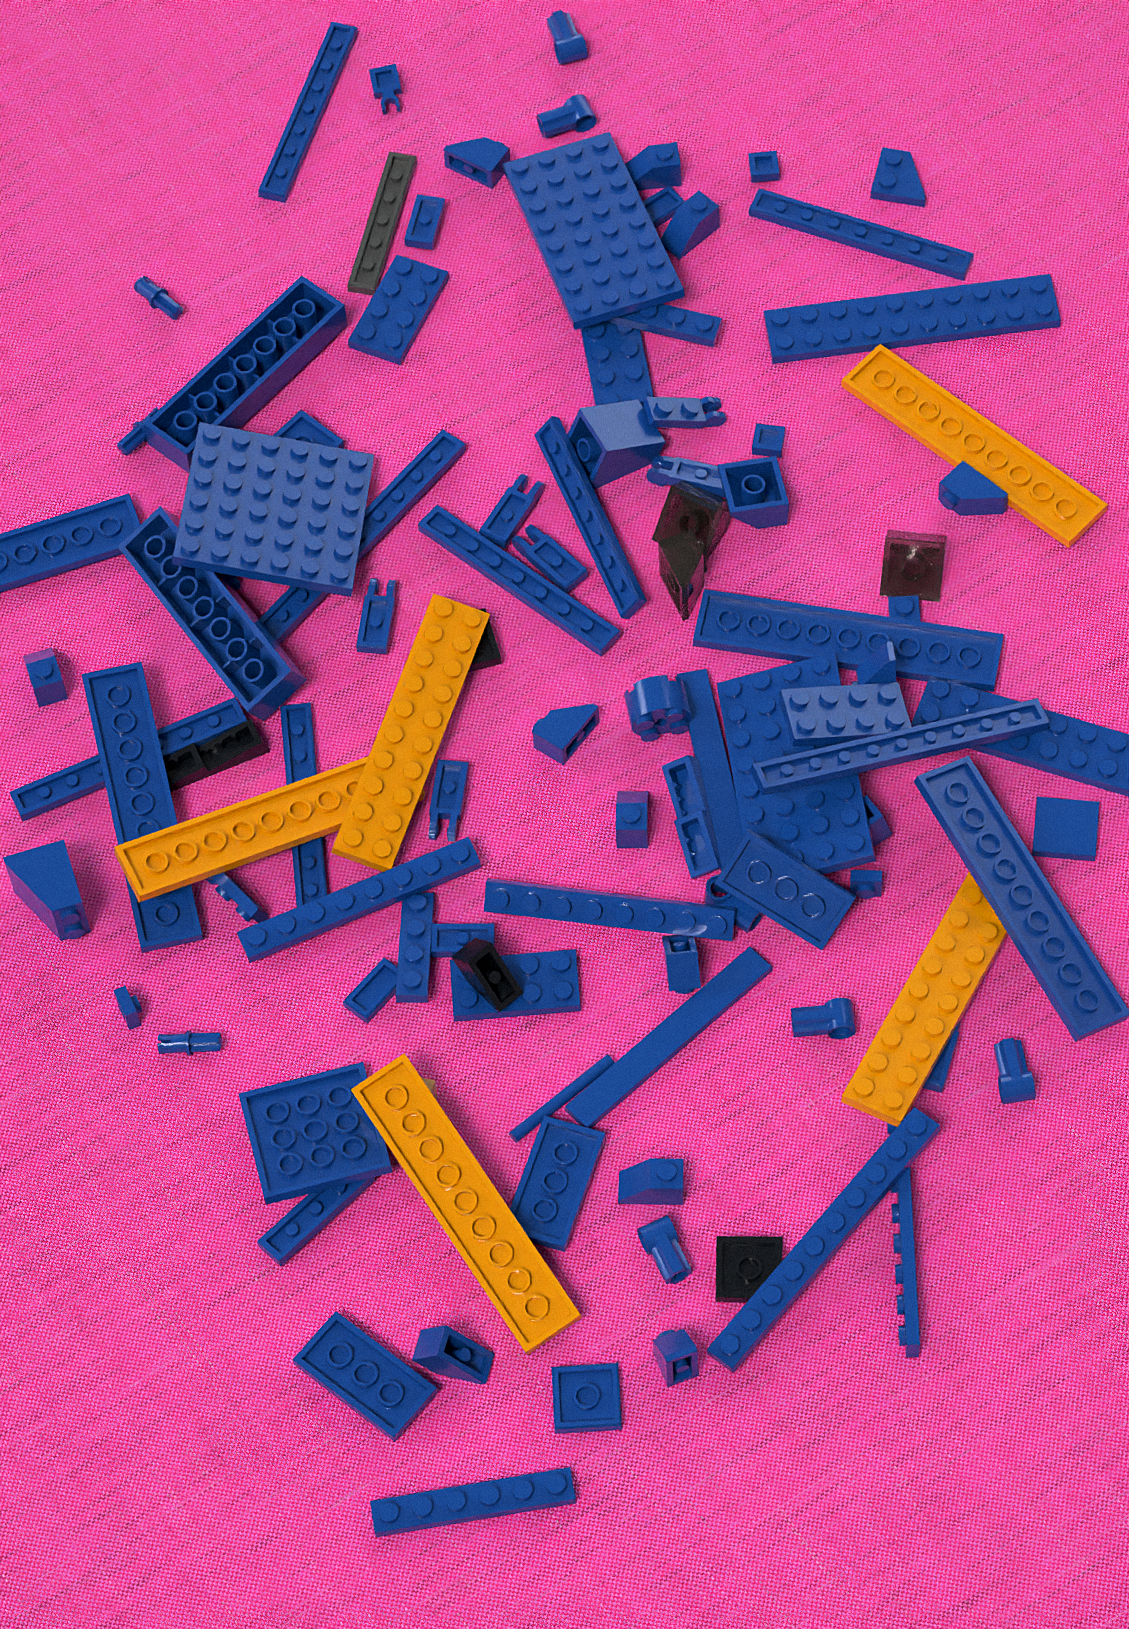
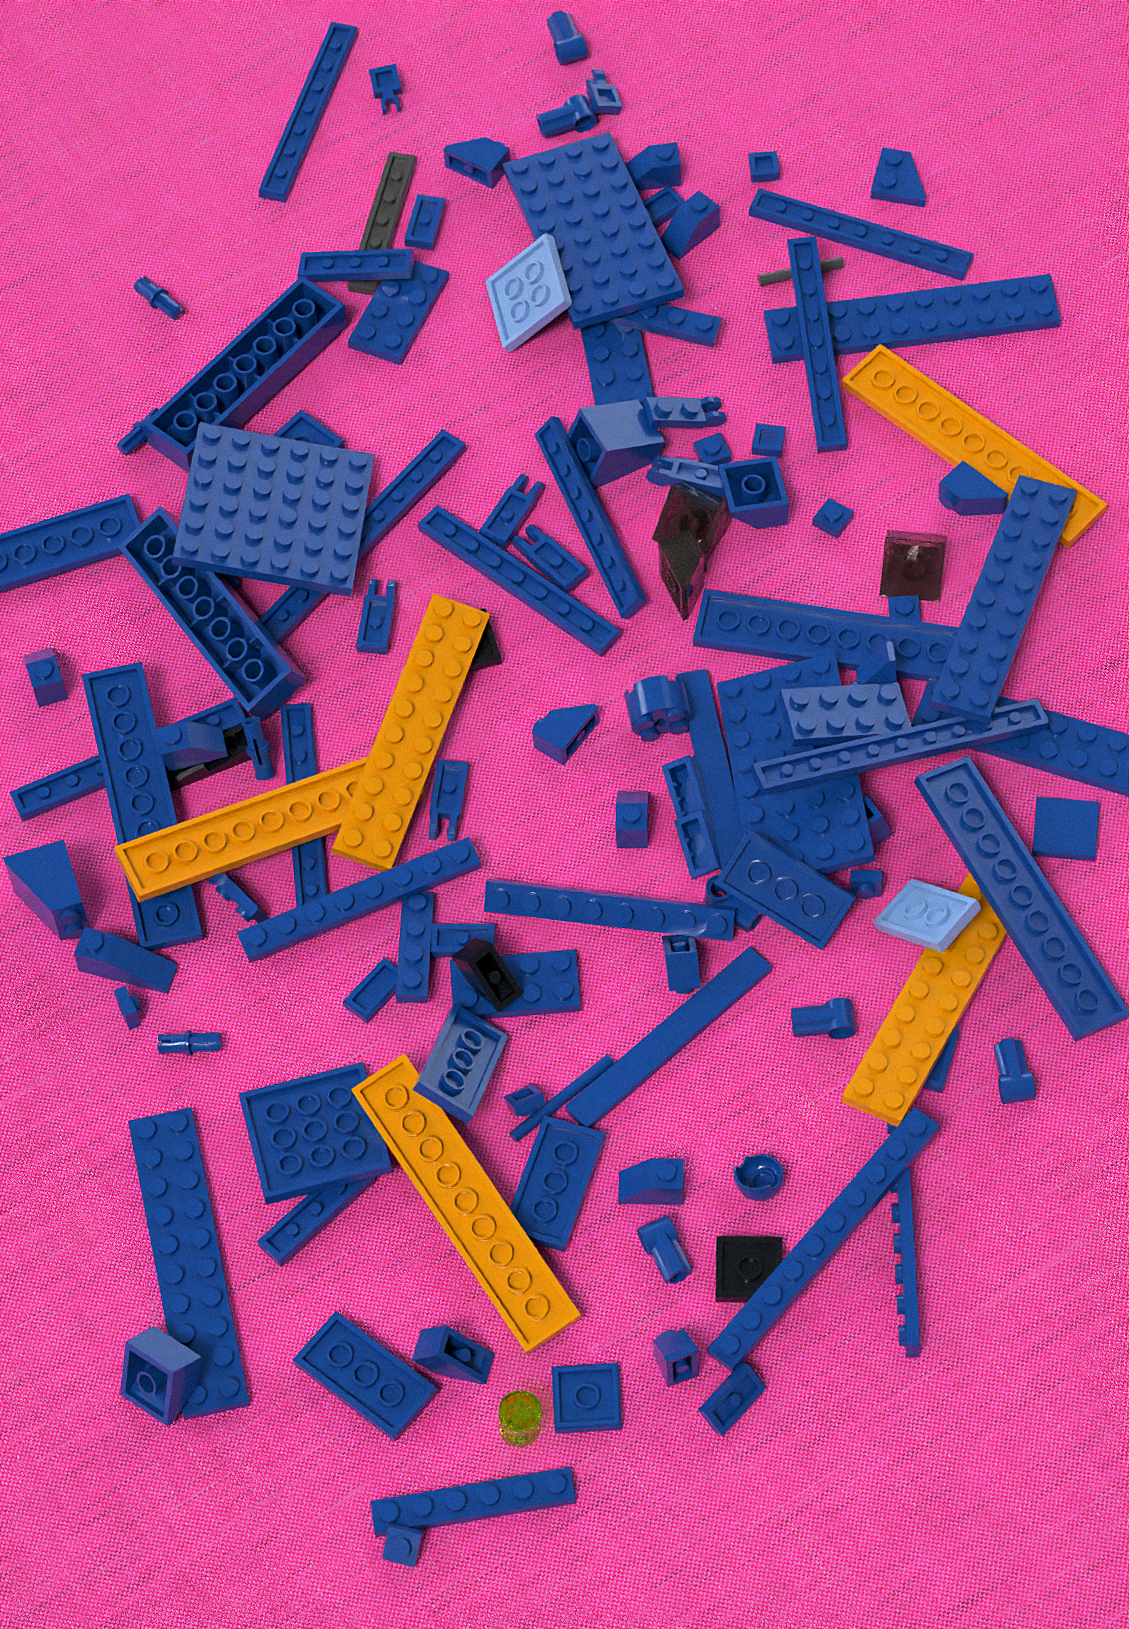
none -> blue slope [74,927,178,994]
none -> blue slope [120,1326,201,1426]
none -> blue plate [128,1107,250,1420]
none -> blue slope [155,721,228,772]
none -> blue pin [241,717,275,780]
none -> blue plate [297,248,415,282]
none -> blue plate [382,1523,424,1567]
none -> blue plate [412,1002,508,1124]
none -> light blue plate [485,233,572,352]
none -> clear neon green wheel [498,1390,542,1448]
none -> blue plate [504,1084,546,1117]
none -> blue plate [586,69,623,114]
none -> blue plate [693,433,732,466]
none -> blue plate [698,1363,766,1436]
none -> blue hair [733,1154,785,1201]
none -> dark grey bar [757,256,844,286]
none -> blue plate [787,236,847,453]
none -> blue plate [812,498,854,539]
none -> light blue plate [873,878,981,953]
none -> blue plate [930,475,1077,725]

